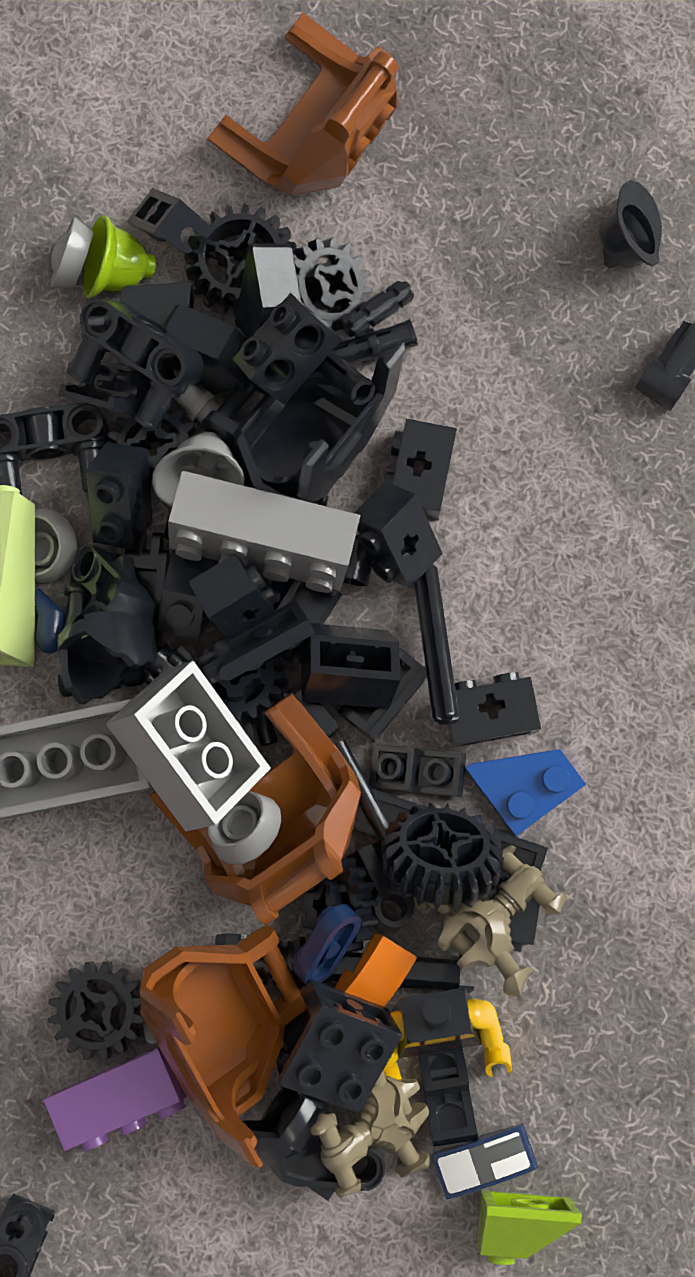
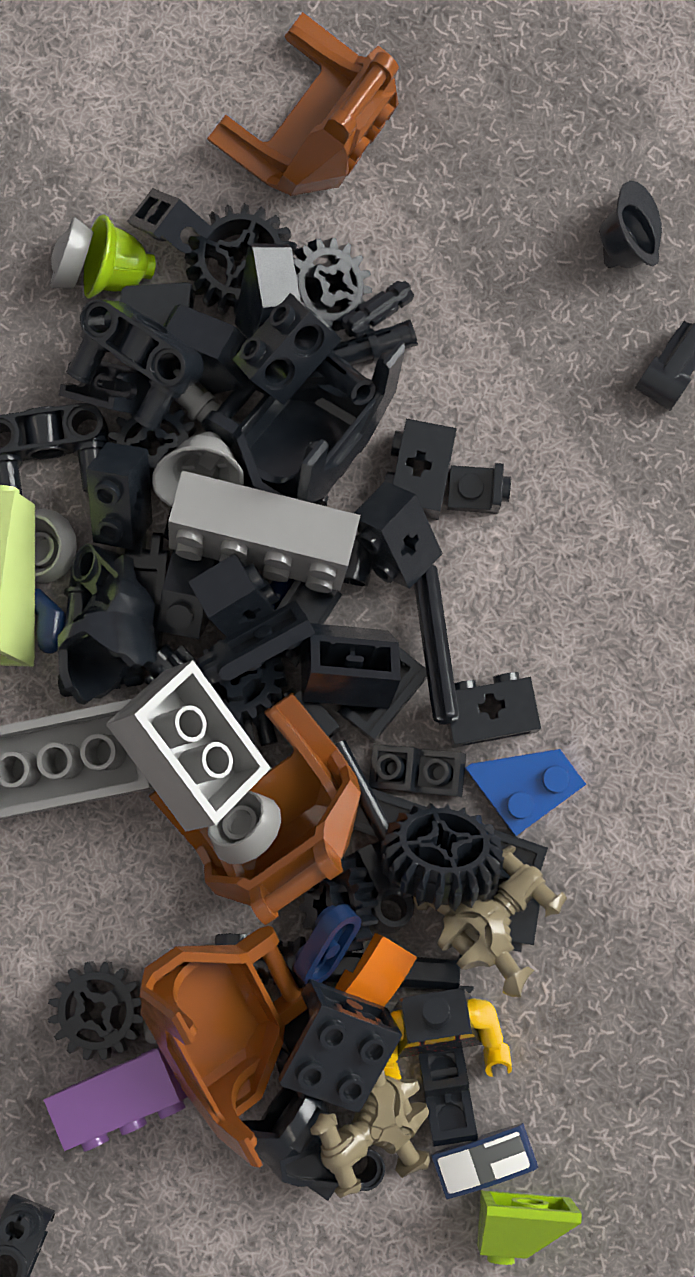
none -> black bracket [447,463,511,514]

